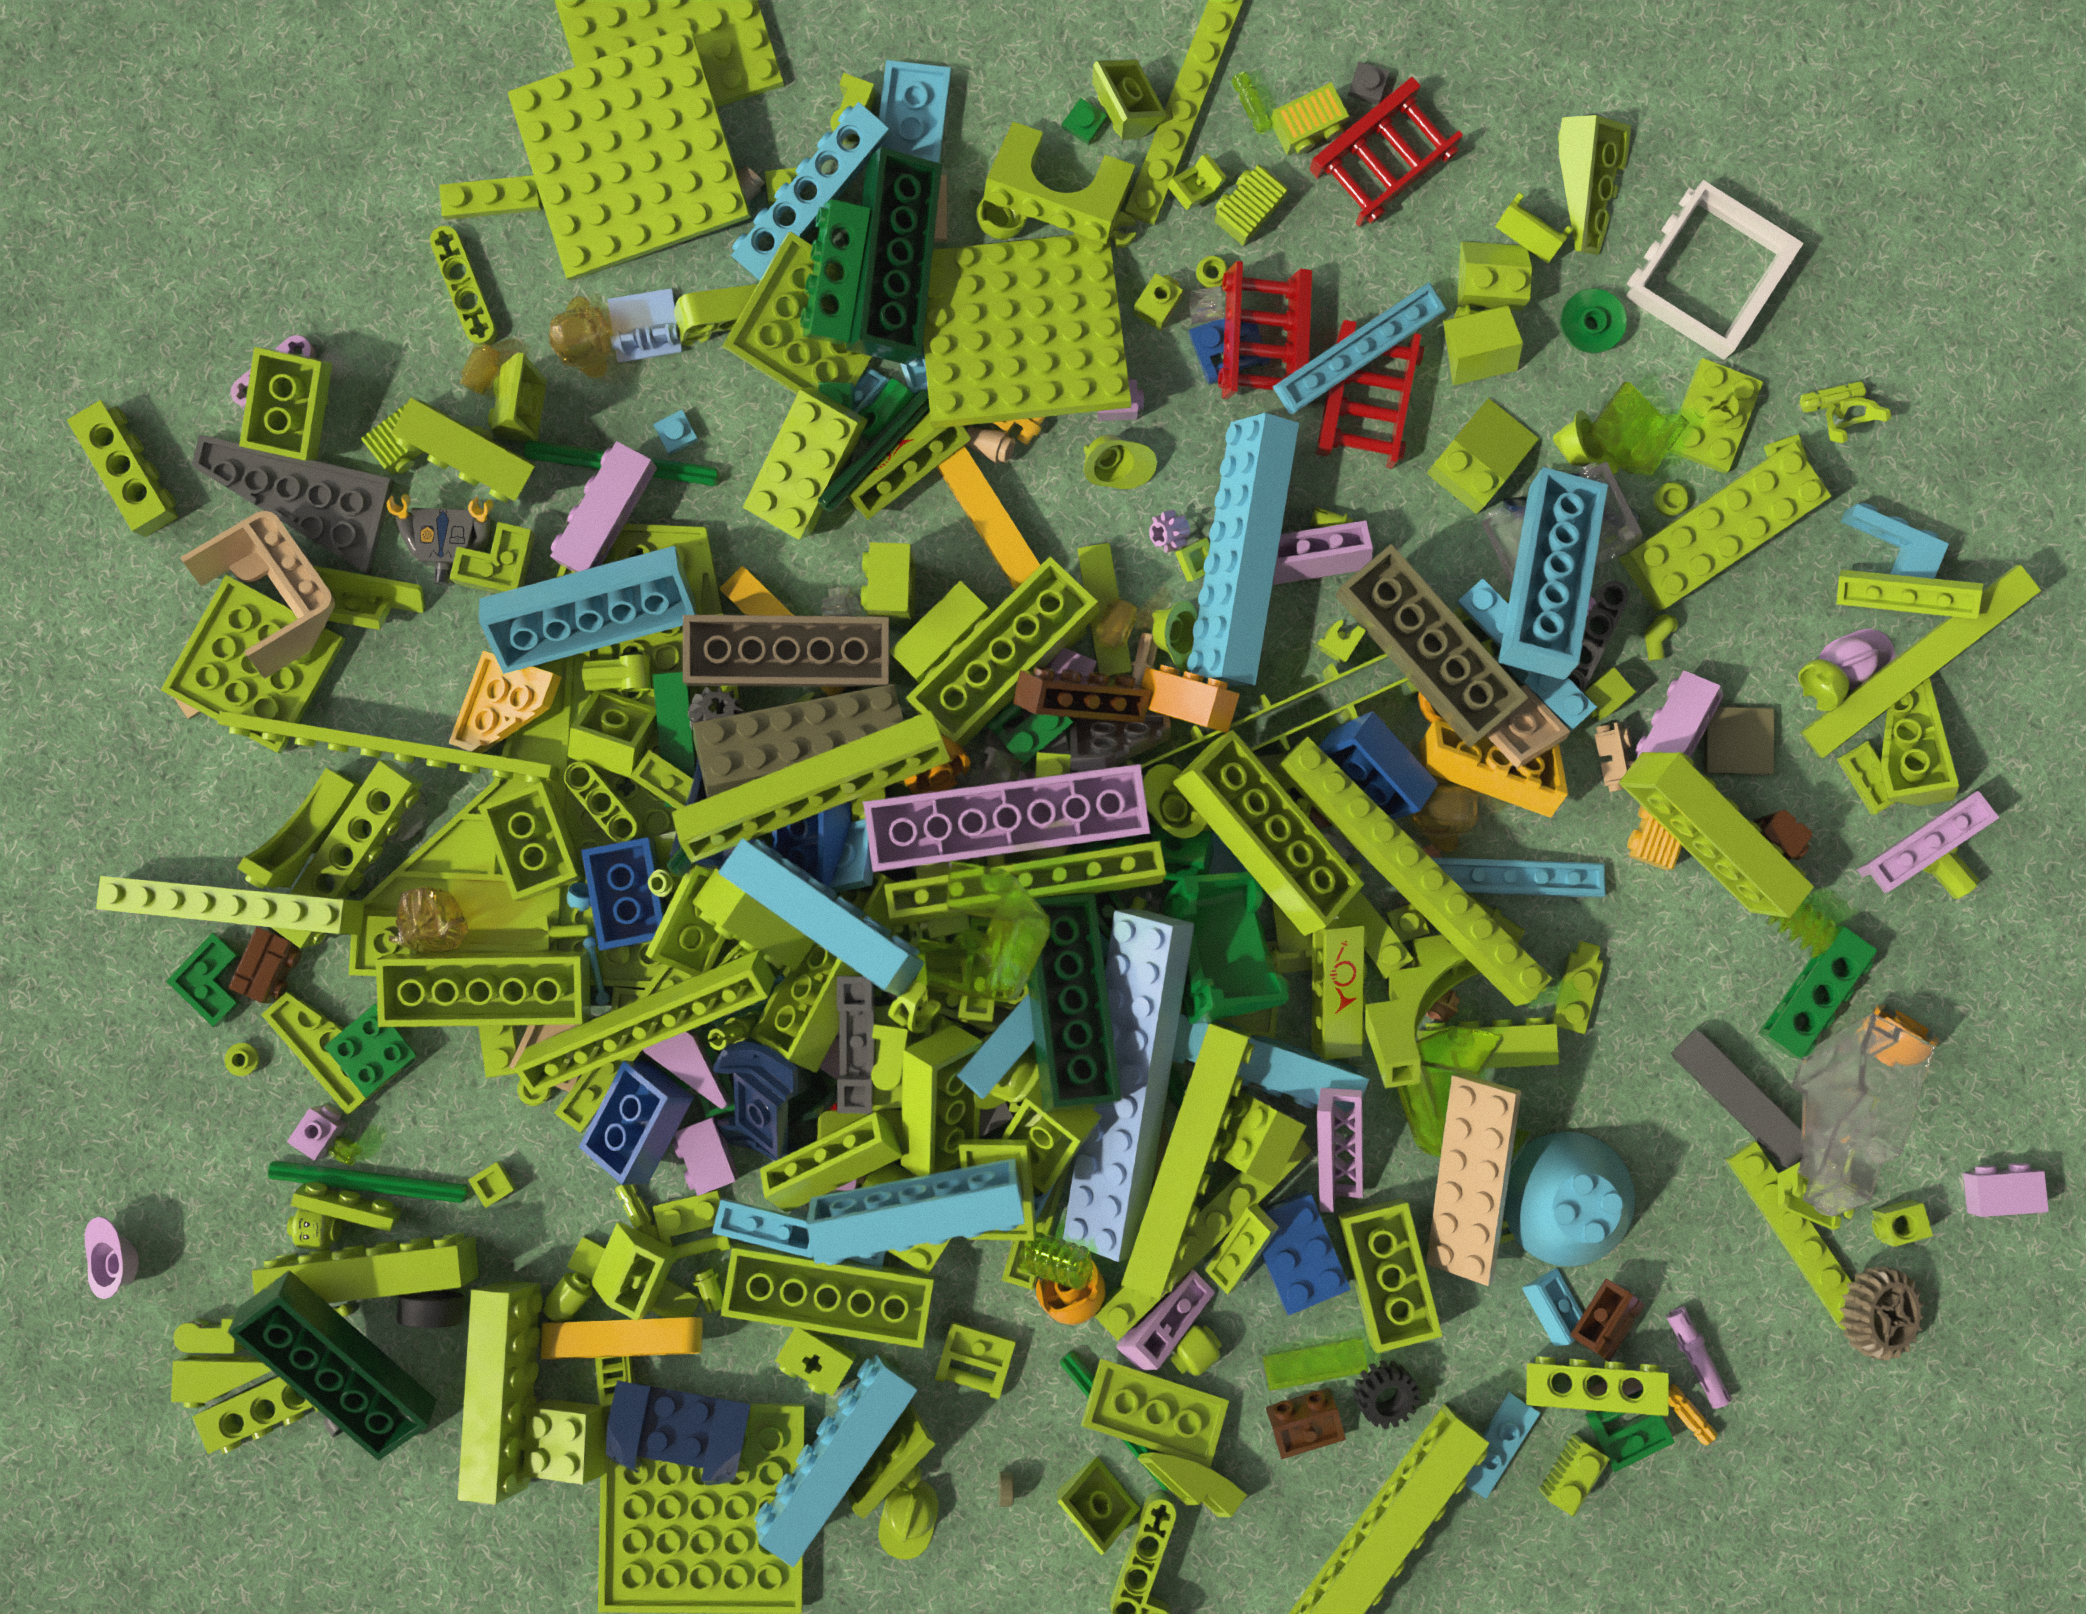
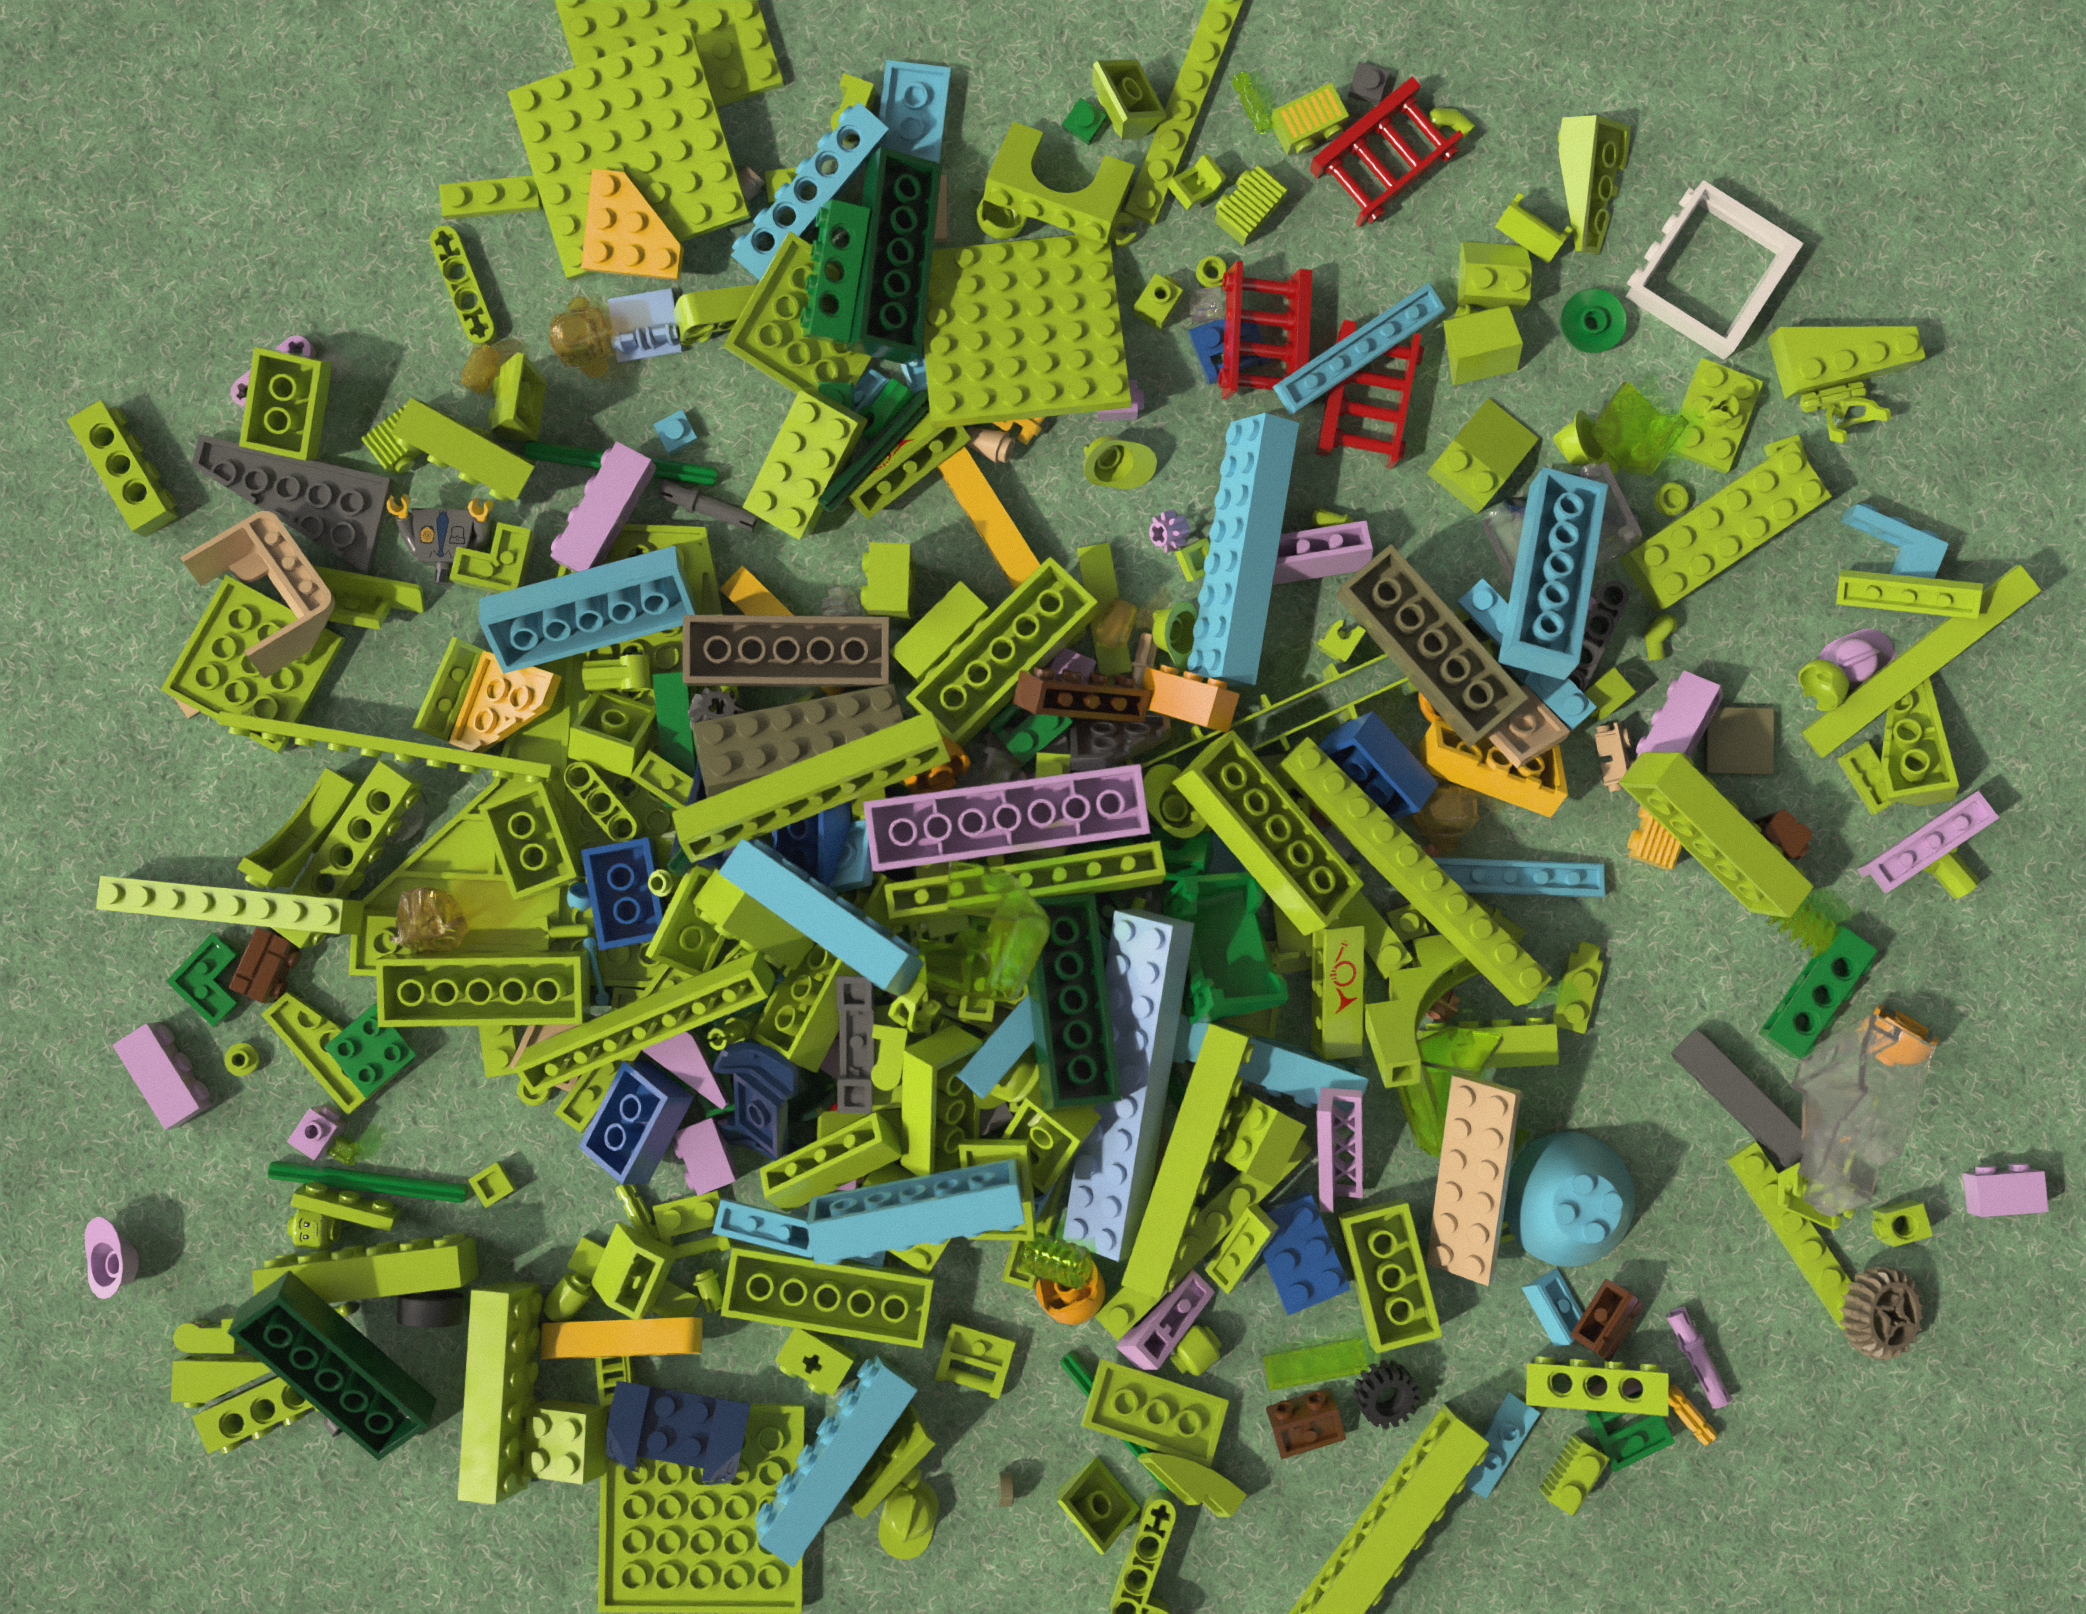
none -> lavender brick [112,1022,212,1130]
none -> lime plate [413,636,486,741]
none -> yellow plate [581,169,684,281]
none -> dark grey pin [659,479,759,533]
none -> lime arm [1428,108,1476,138]
none -> lime wedge [1768,326,1926,400]

